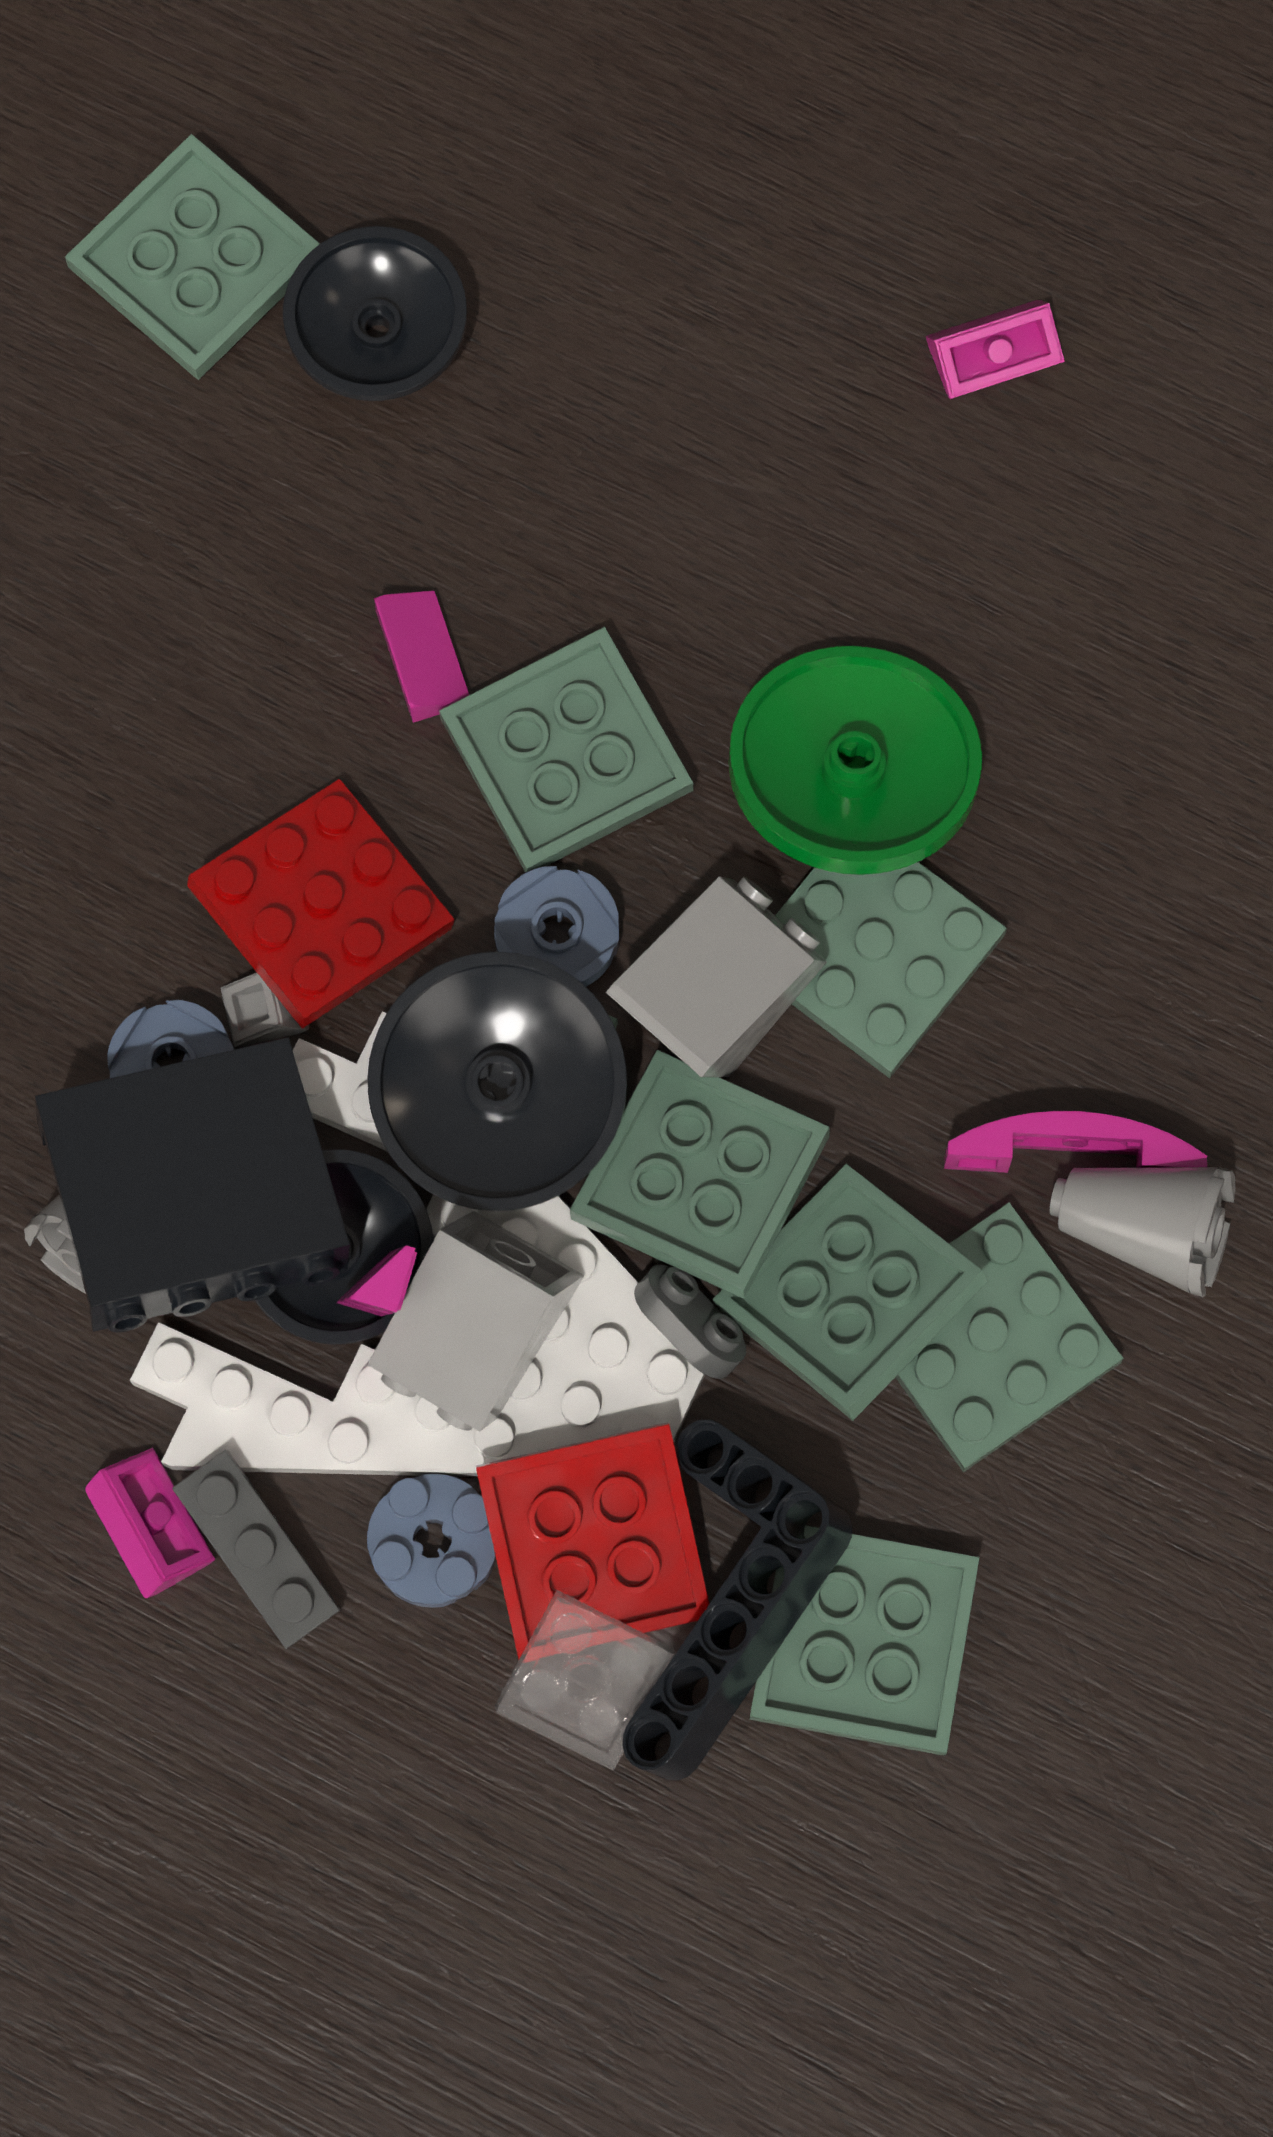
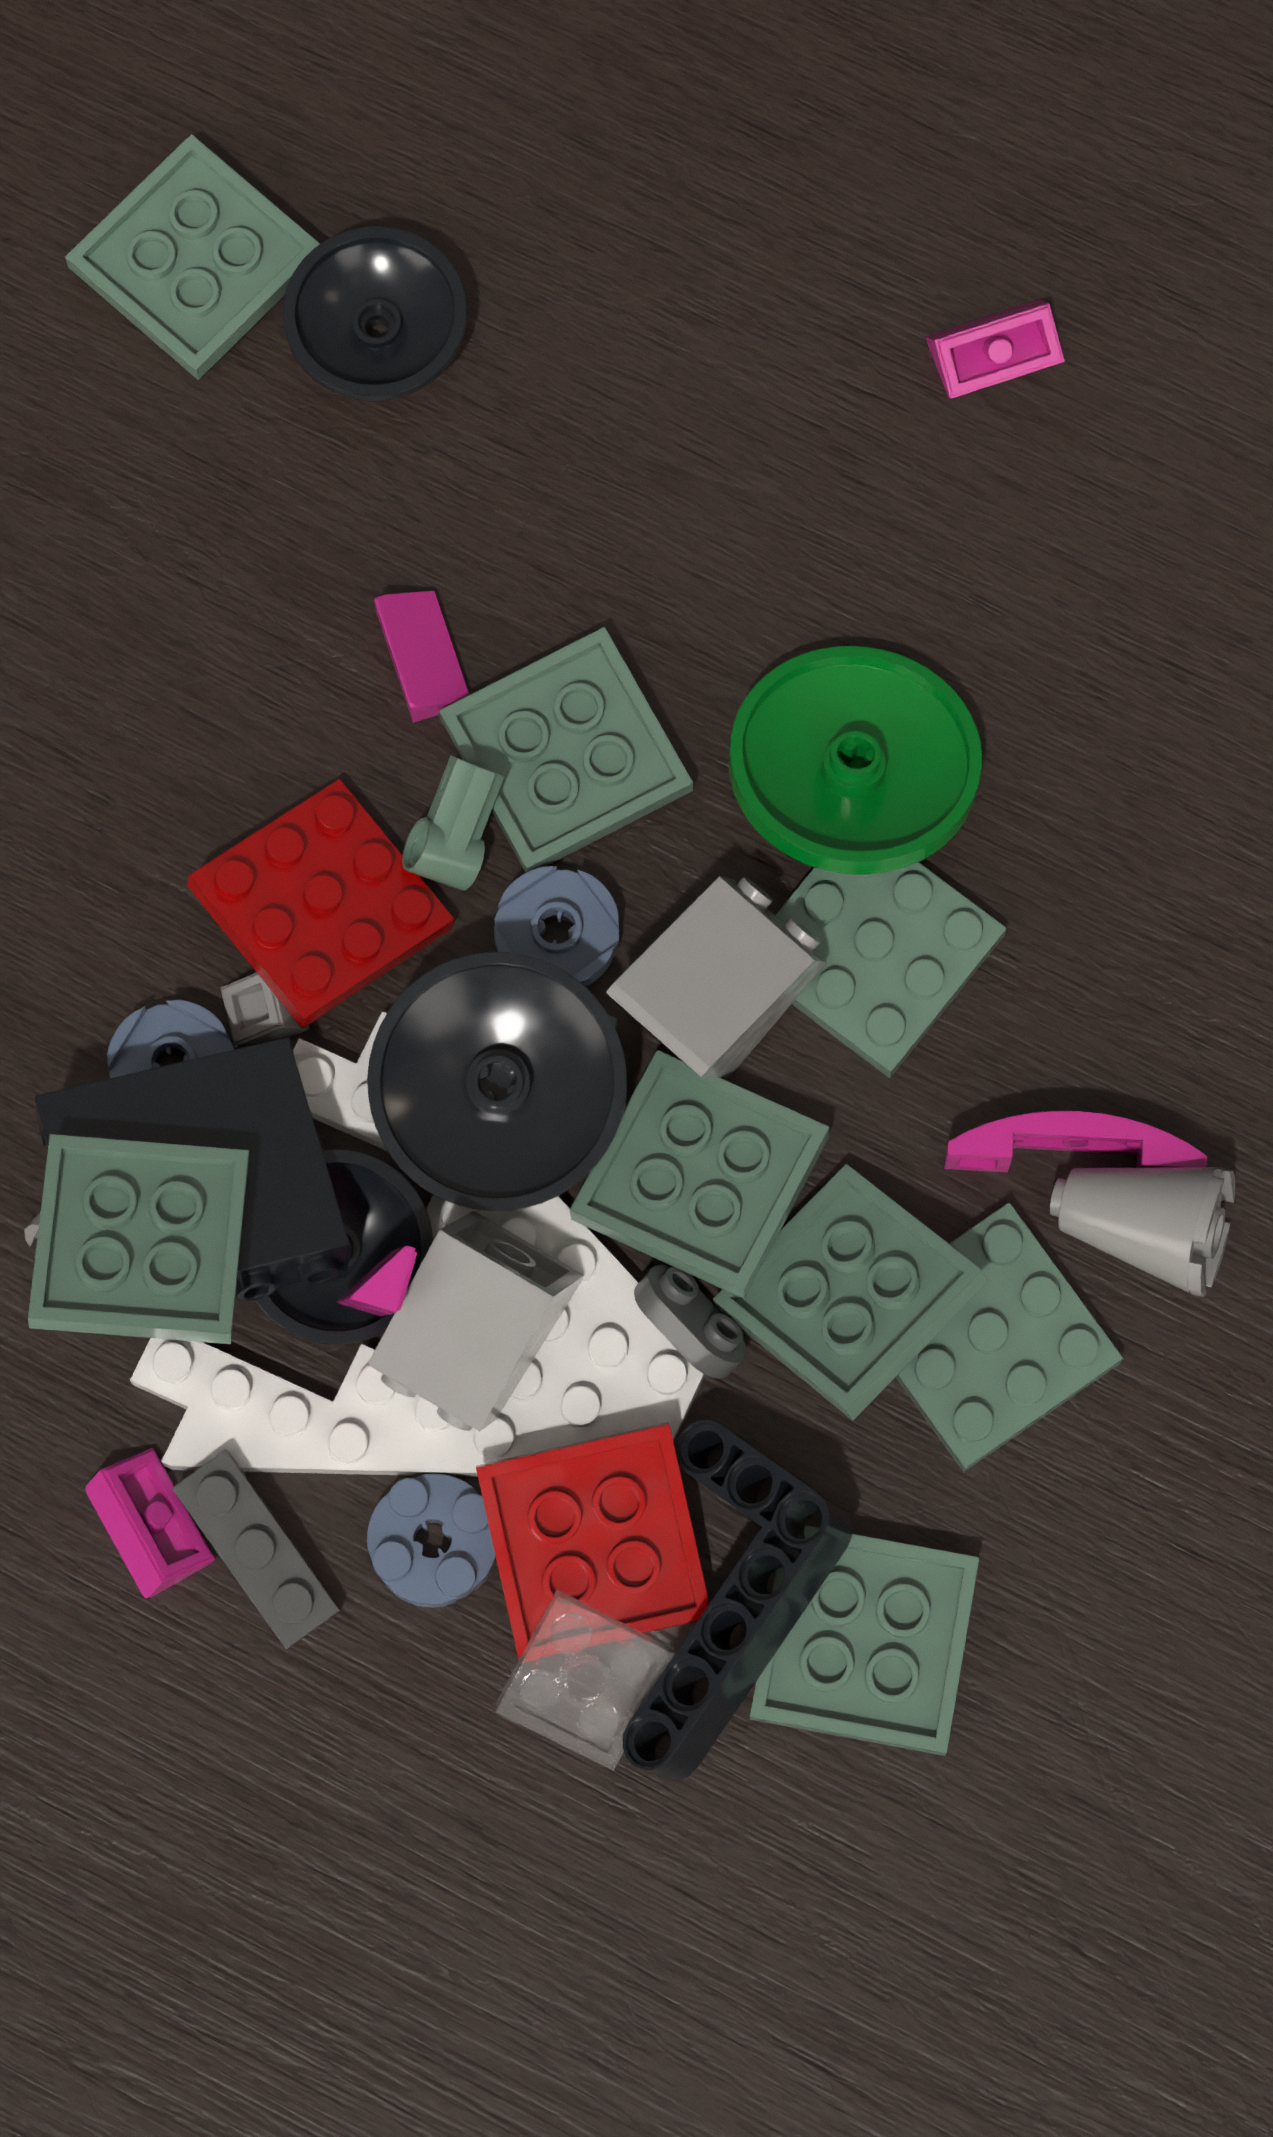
none -> sand green plate [28,1134,249,1344]
none -> sand green piece [402,755,505,891]

